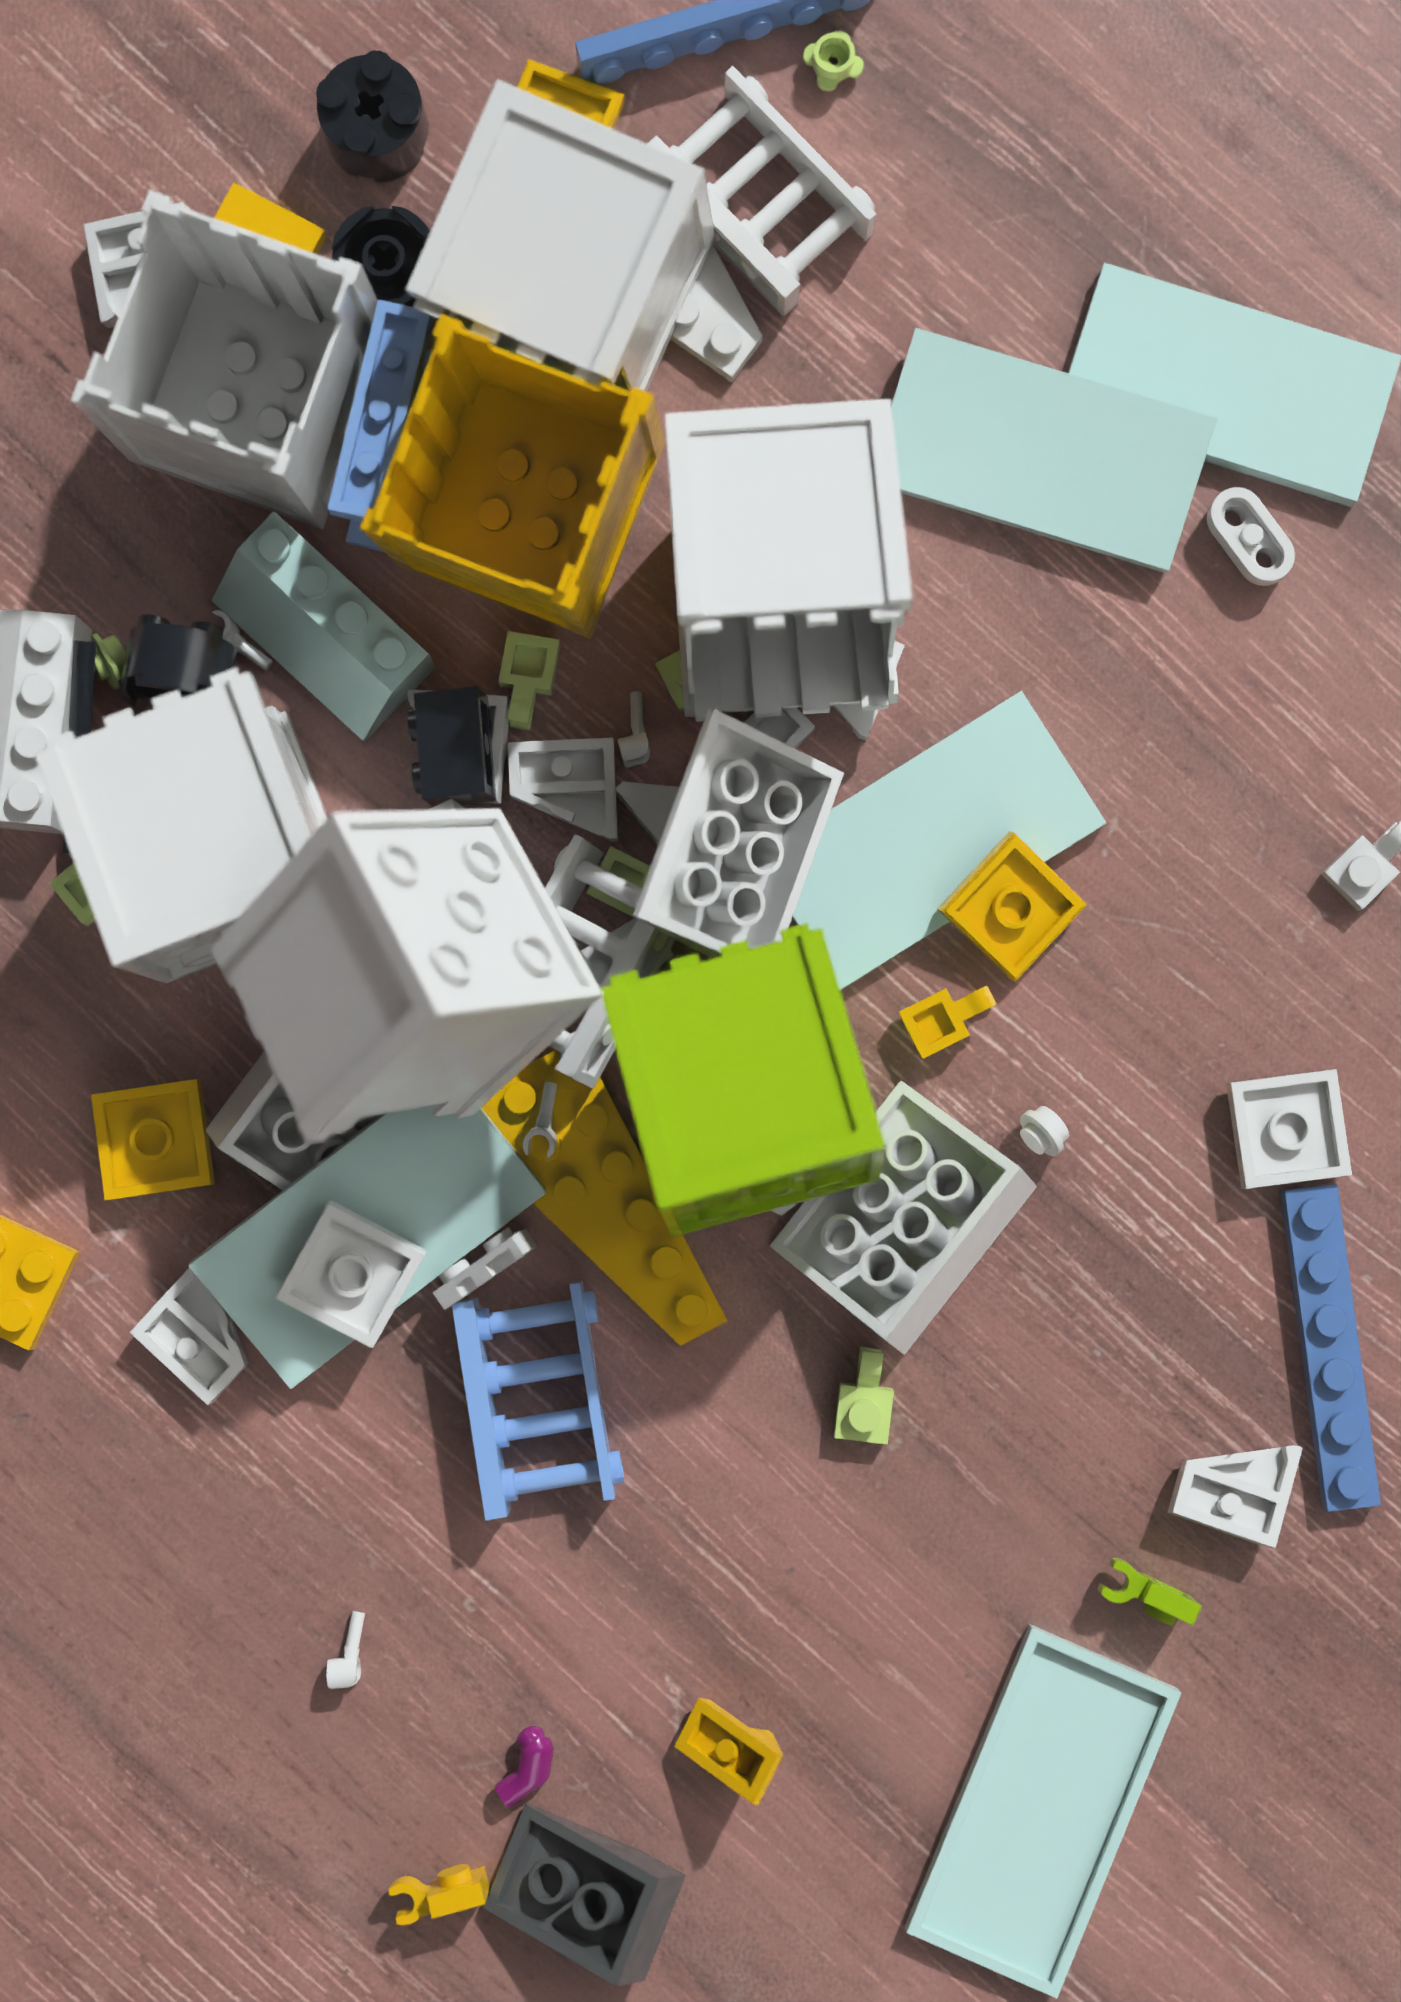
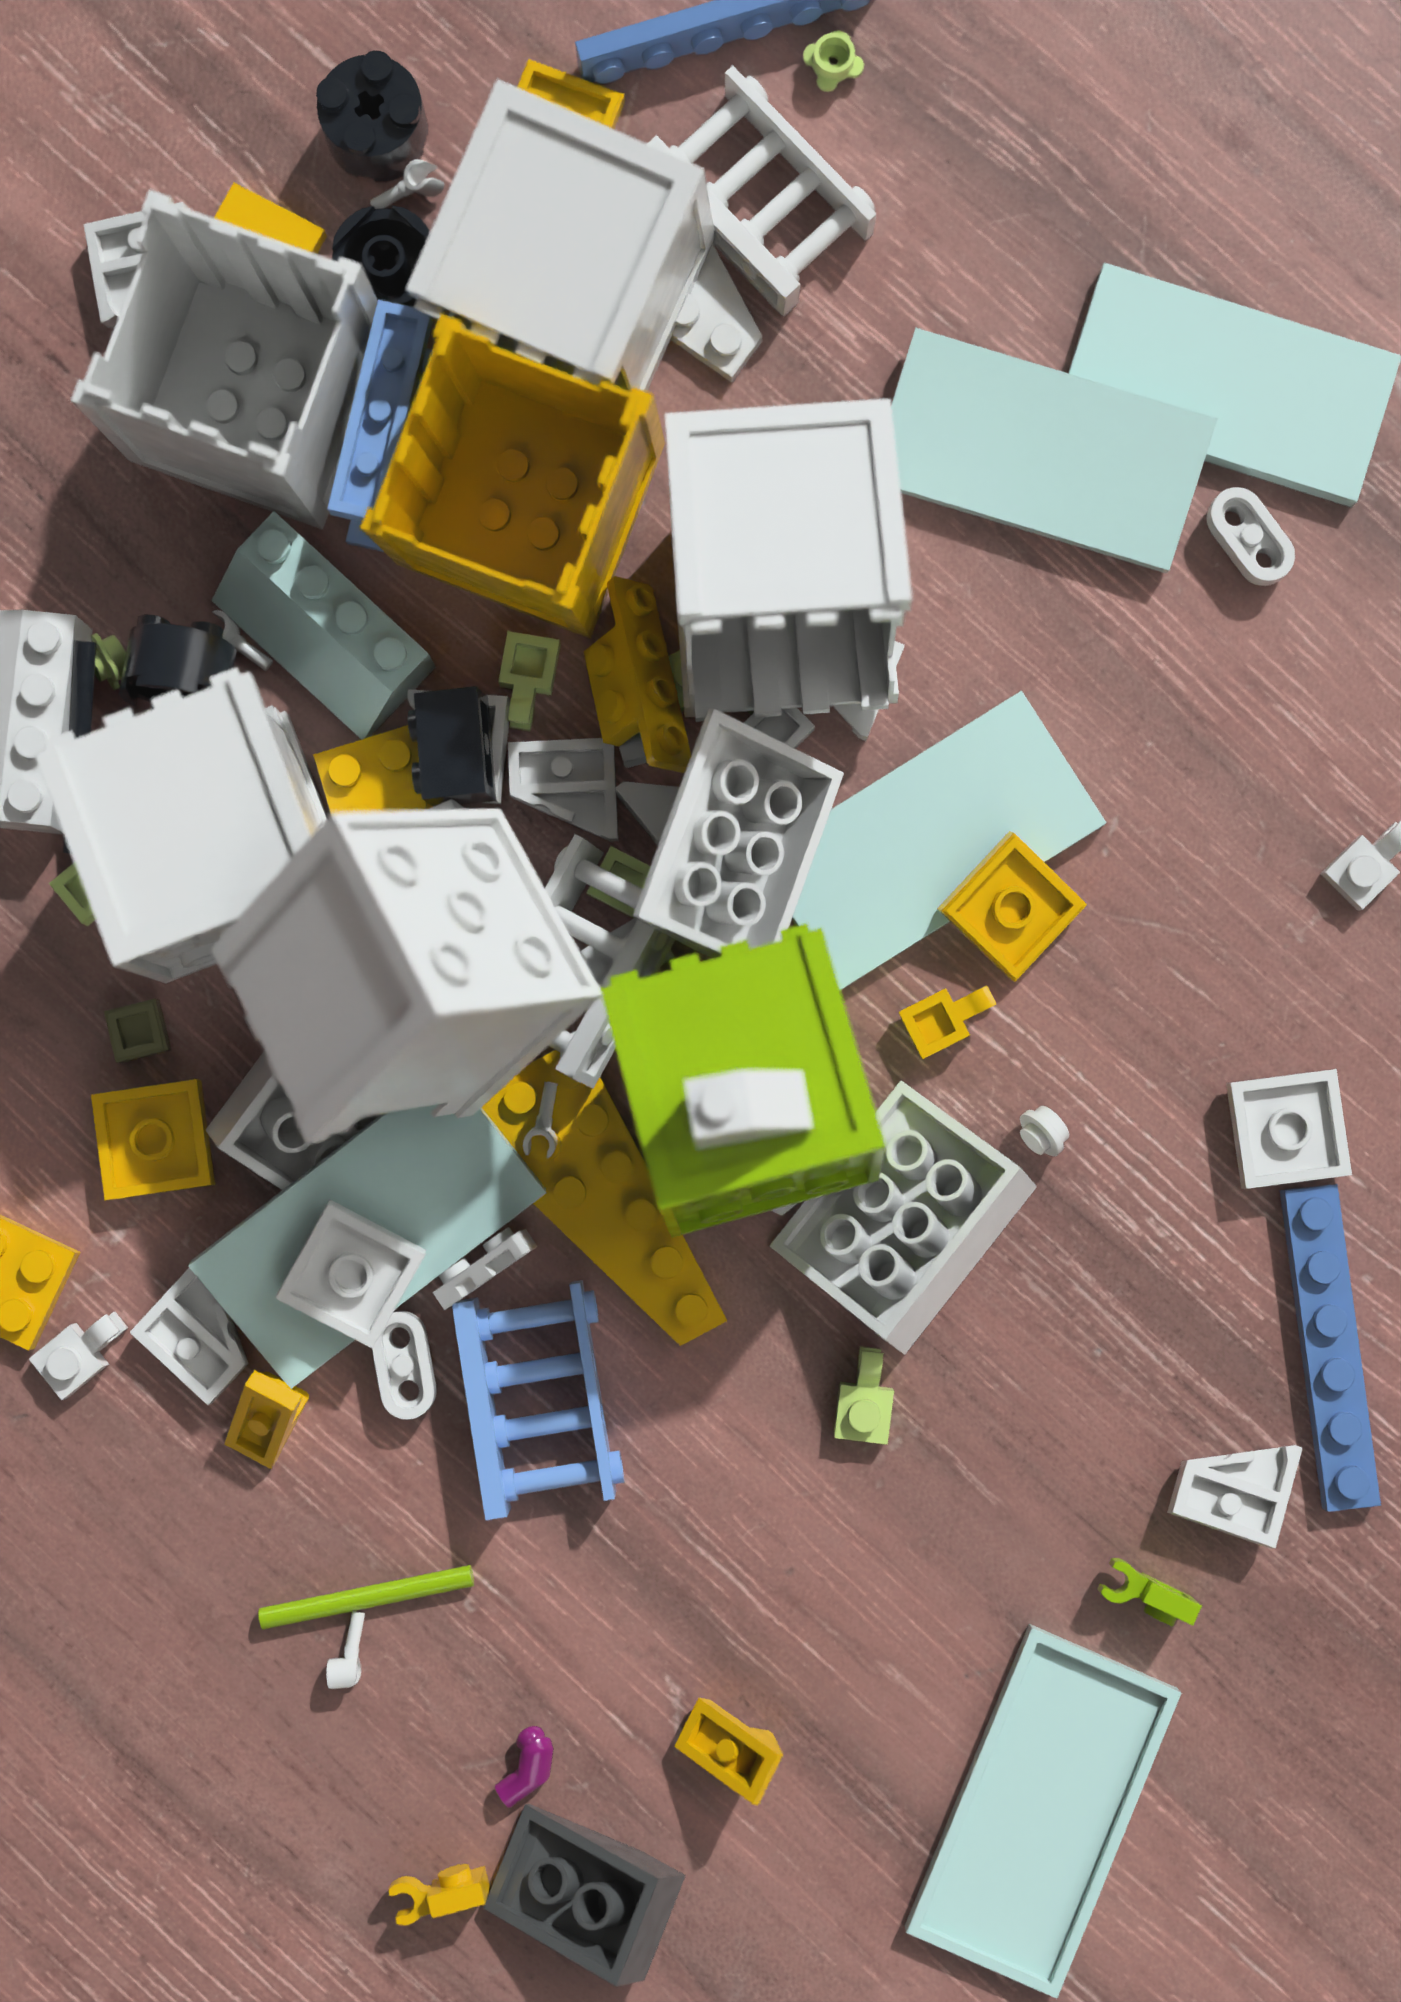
none -> white plate [29,1312,128,1400]
none -> olive tile [104,998,172,1063]
none -> yellow slope [224,1370,309,1469]
none -> lime bar [258,1565,474,1630]
none -> yellow plate [313,725,433,813]
none -> white hand [370,159,444,209]
none -> white plate [372,1311,437,1419]
none -> yellow bracket [584,576,691,773]
none -> white slope [684,1070,813,1150]

